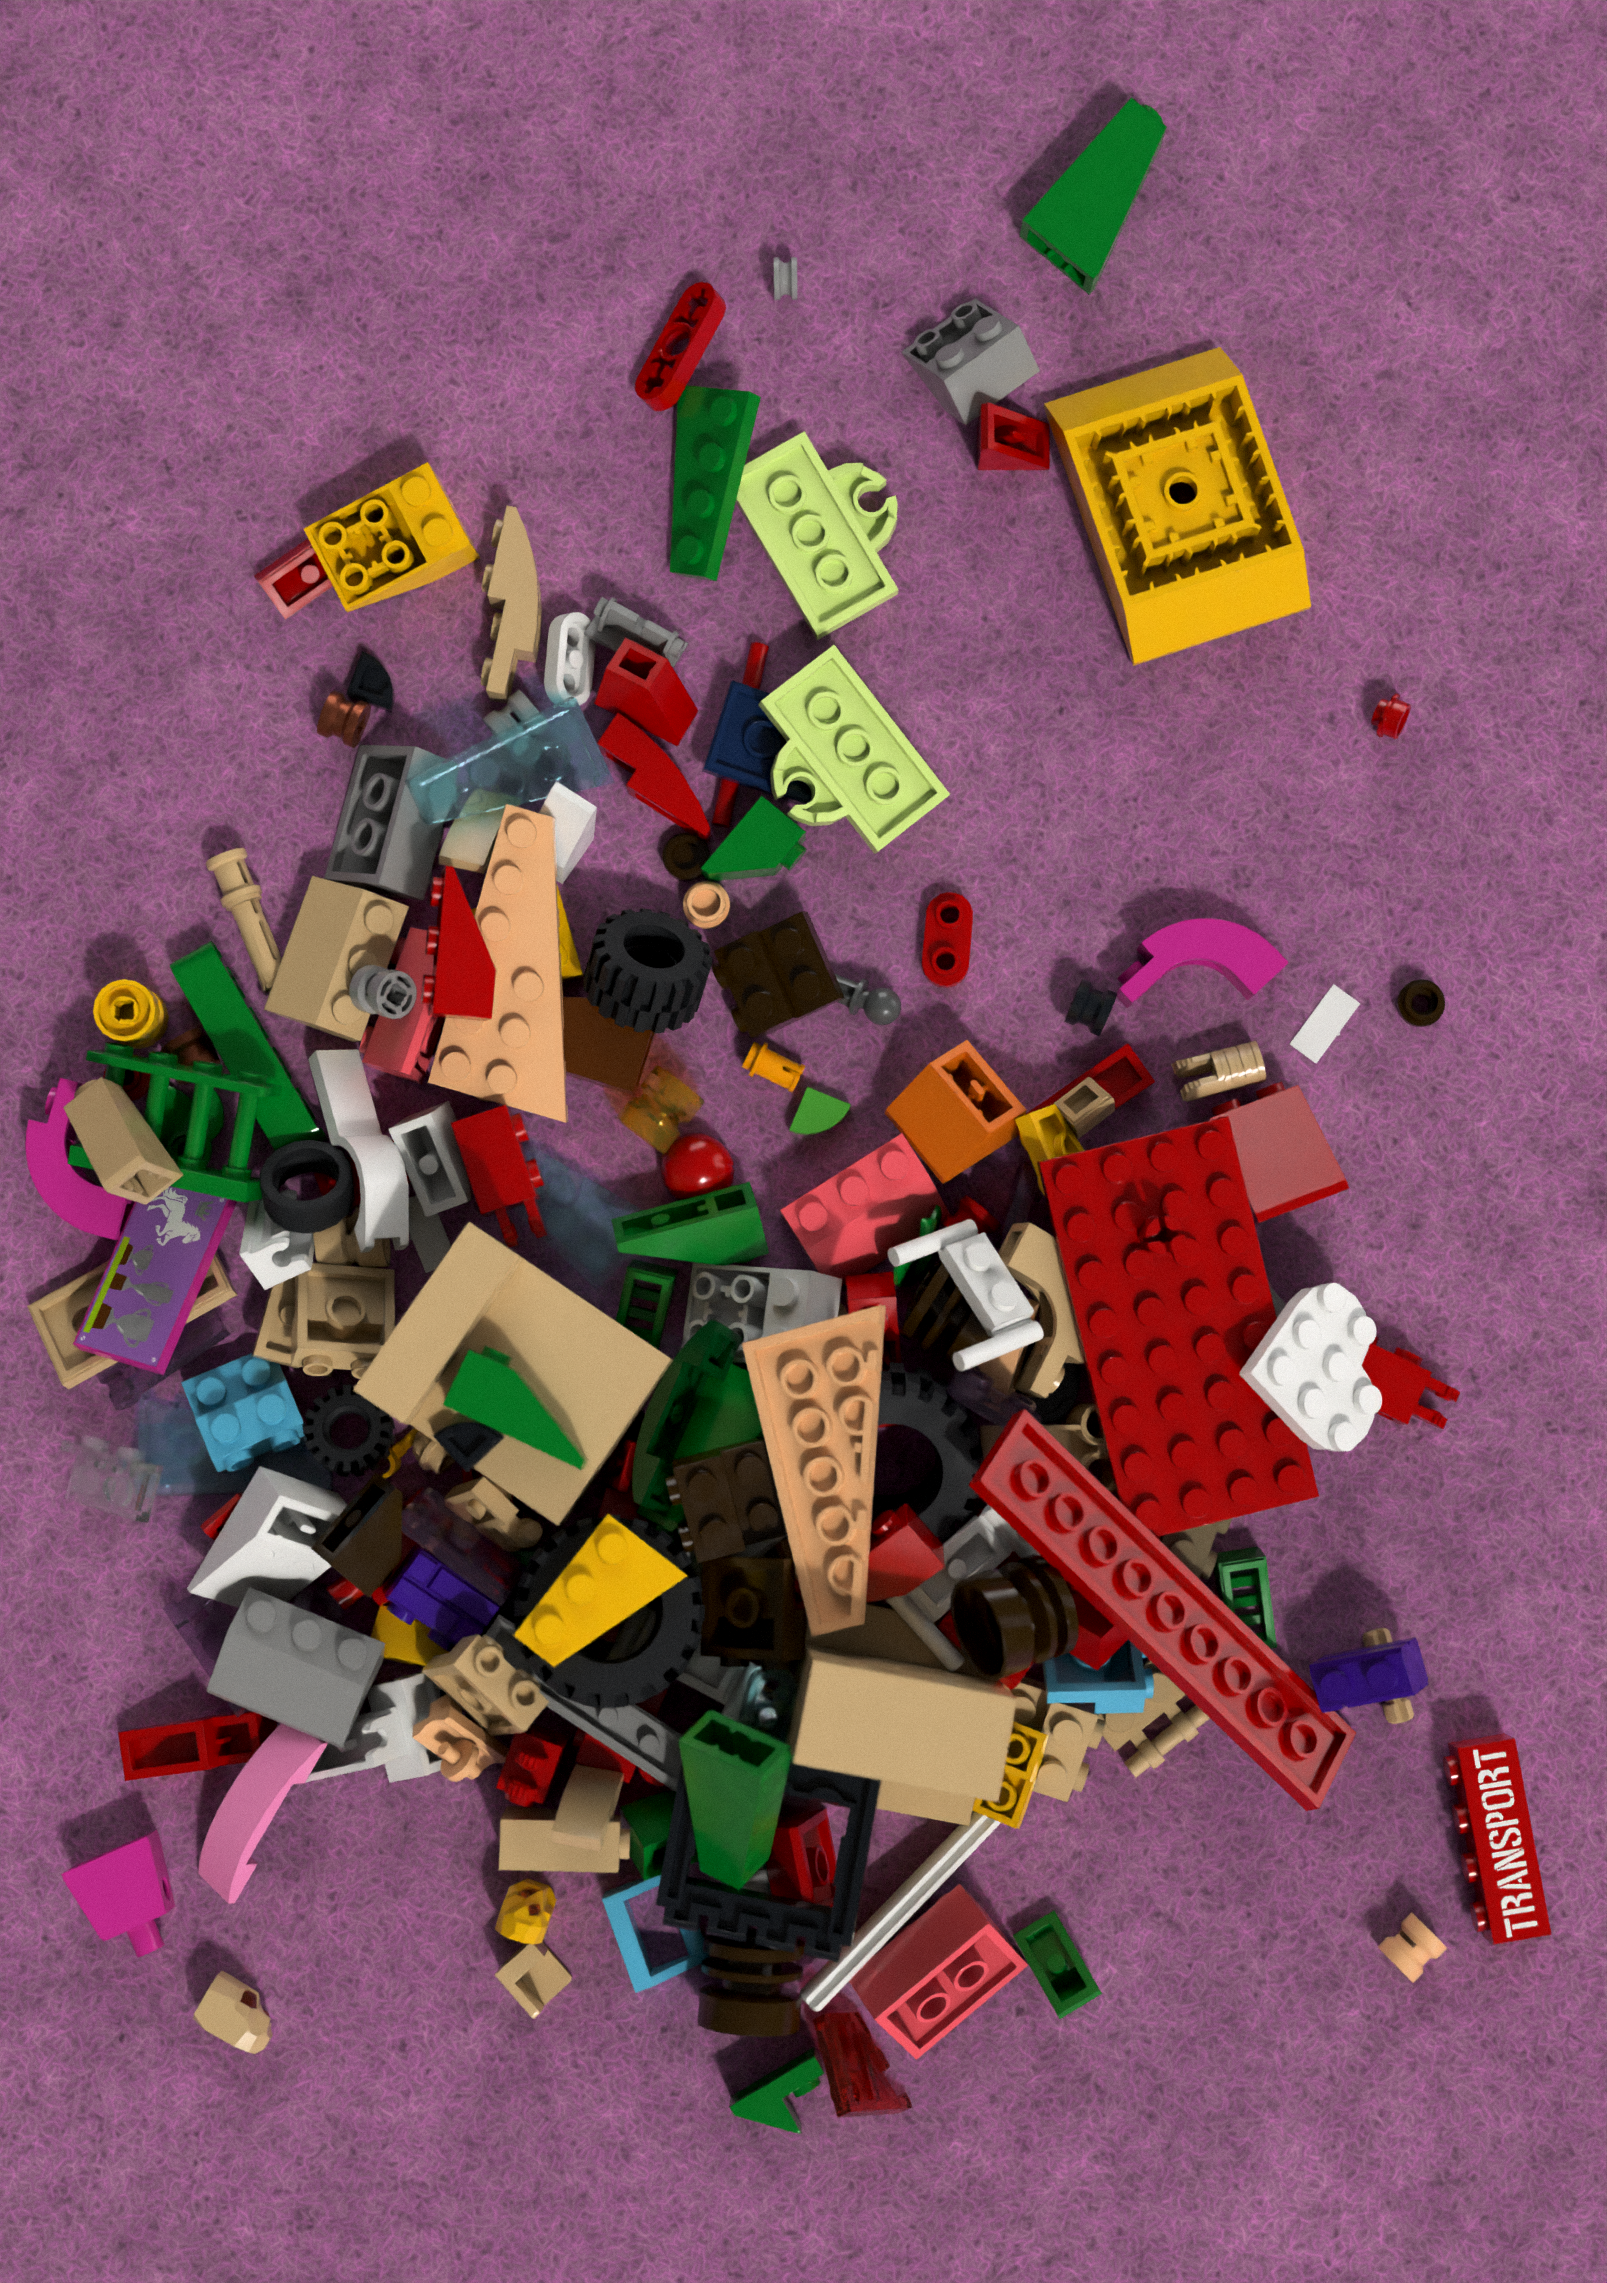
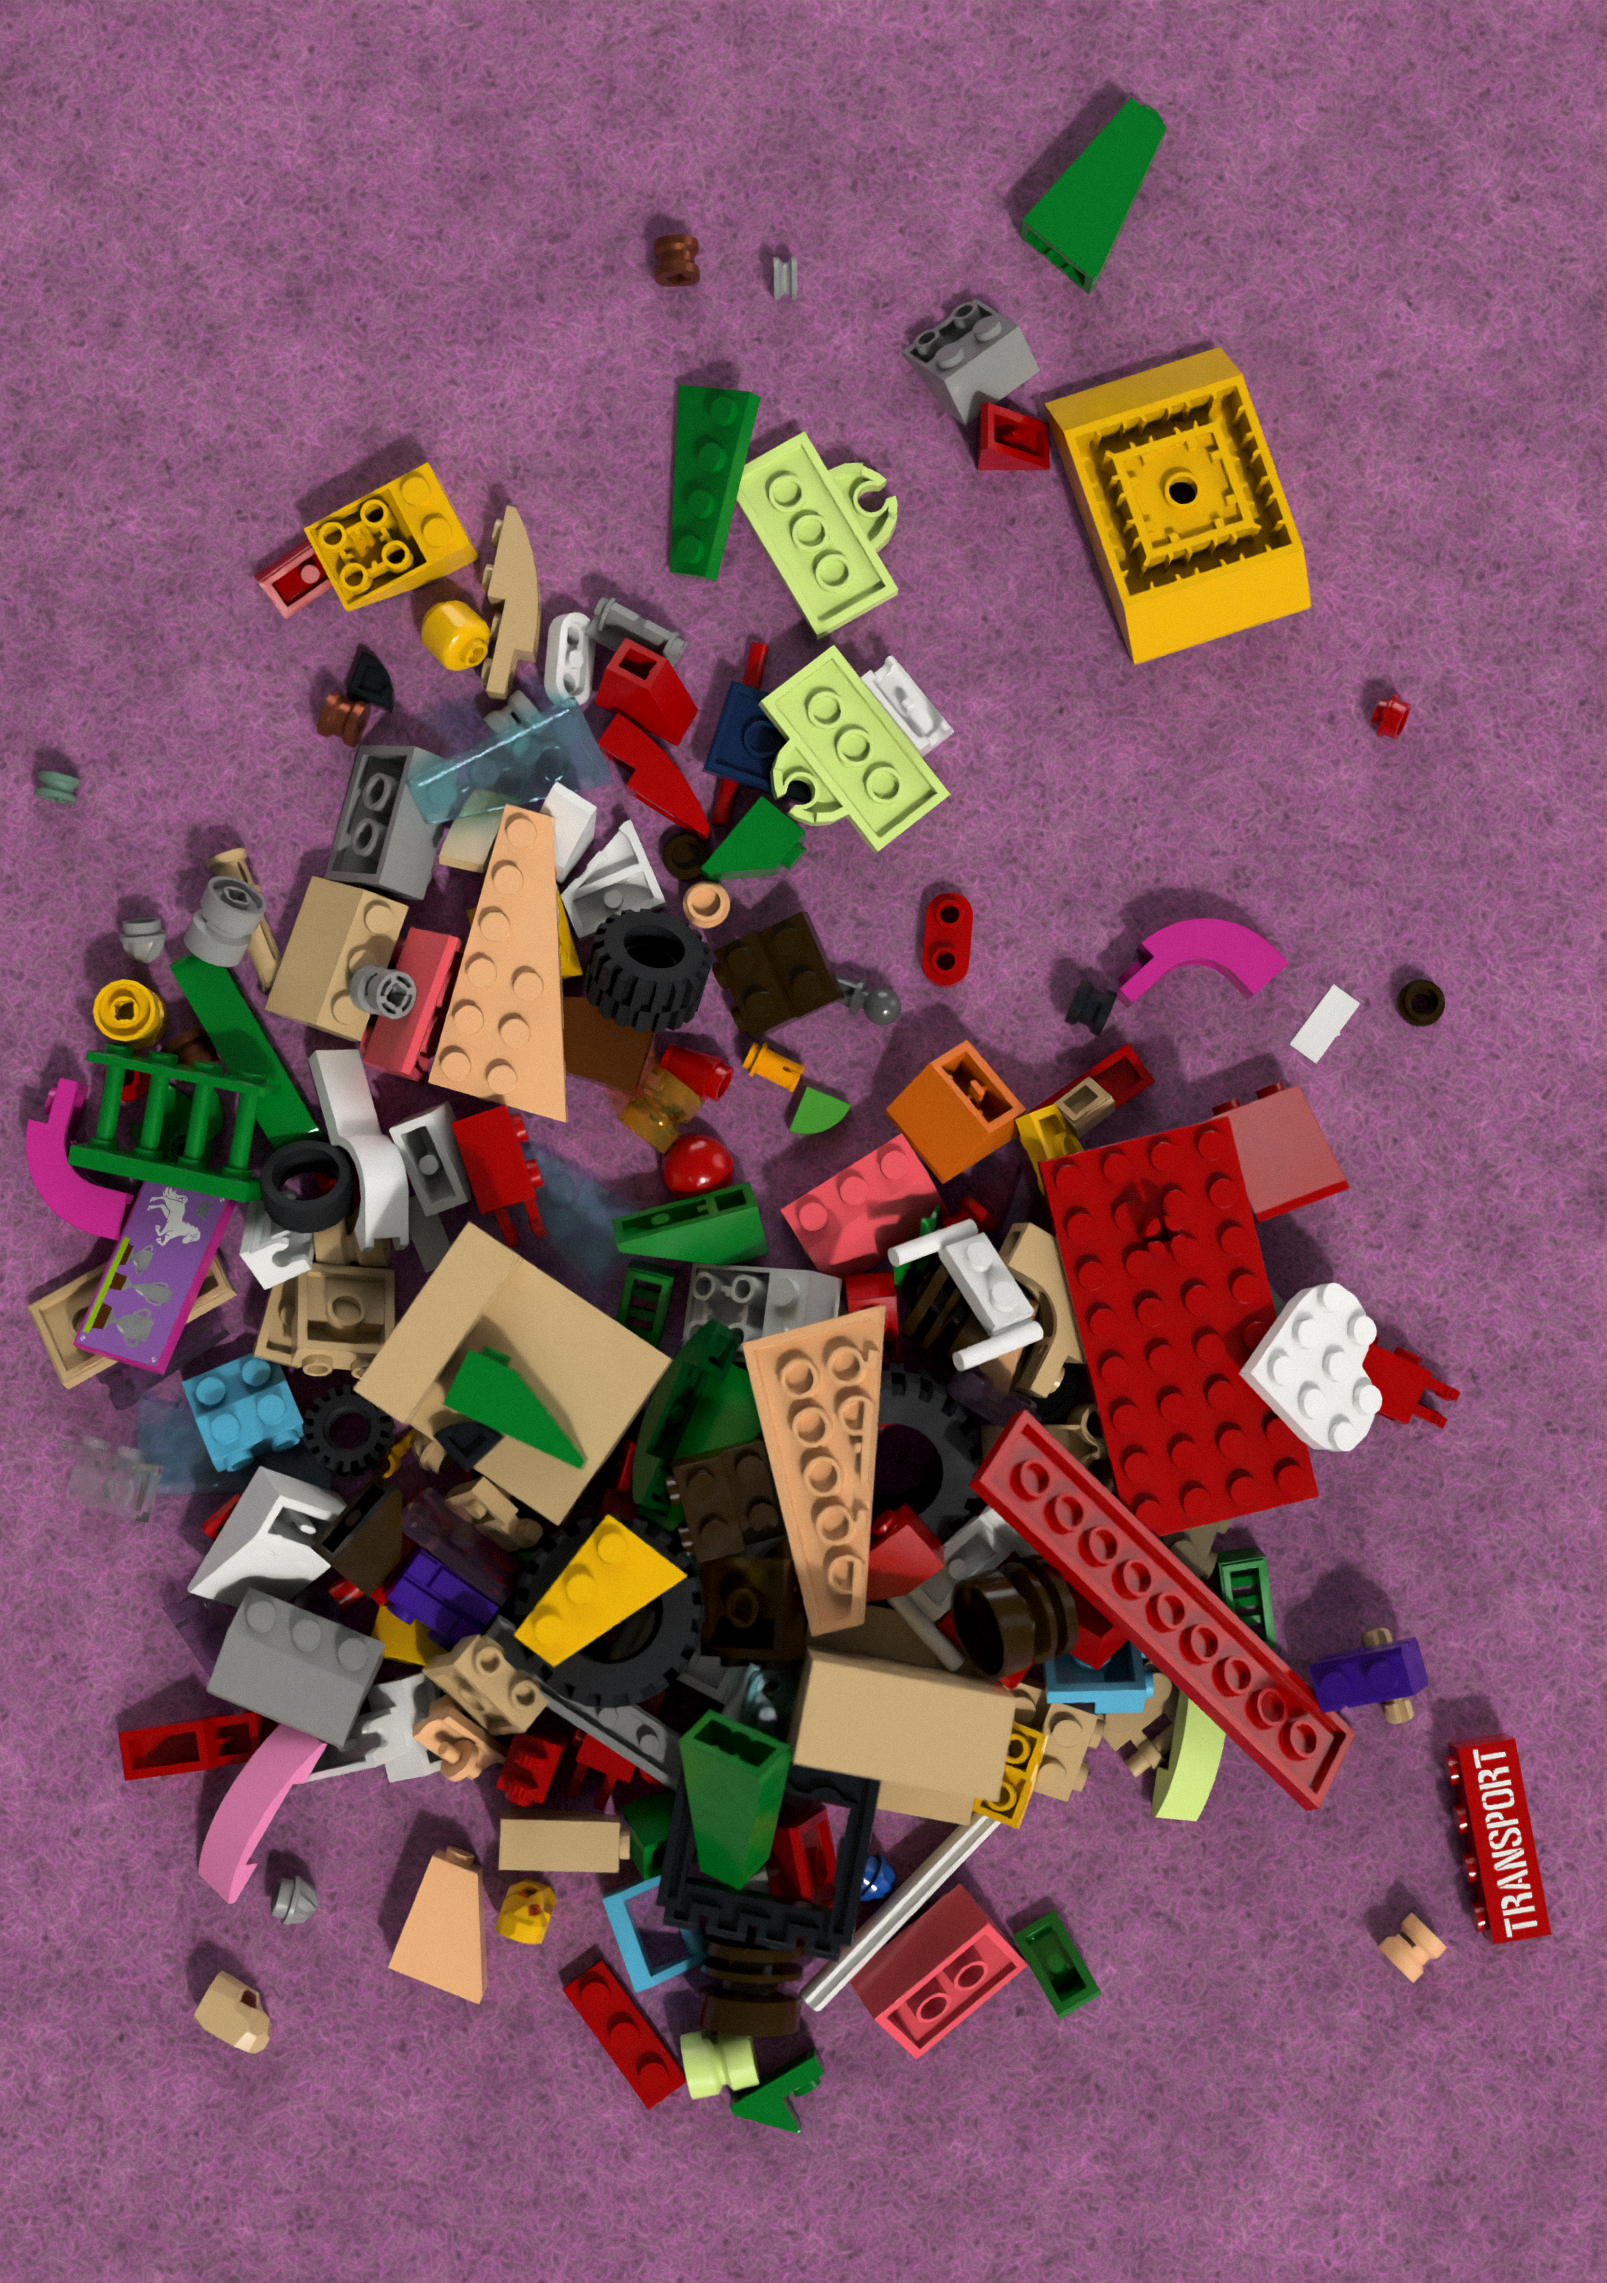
dark pink torso [61,1830,175,1958] -> none
tan slope [63,1077,183,1205] -> none
red slope [421,866,496,1021] -> none
tan panel [495,1942,572,2019] -> none
tan slope [552,1764,624,1851] -> none
red beam [635,282,726,411] -> none
clear red wing [813,2012,912,2118] -> none
tan hinge [1171,1040,1266,1102] -> none
none -> sand green bush [33,771,81,805]
none -> light grey plate [119,918,168,963]
none -> light grey wheel [183,876,267,967]
none -> light grey plate [269,1875,319,1925]
none -> light nougat slope [388,1846,487,2004]
none -> yellow head [421,600,491,671]
none -> white wing [560,819,667,941]
none -> red plate [562,1958,687,2110]
none -> copper wheel [653,234,700,287]
none -> red cone [660,1043,734,1102]
none -> yellowish green wheel [680,2029,760,2100]
none -> white hinge [860,655,954,757]
none -> blue plate [860,1854,895,1902]
none -> yellowish green slope [1150,1690,1226,1821]

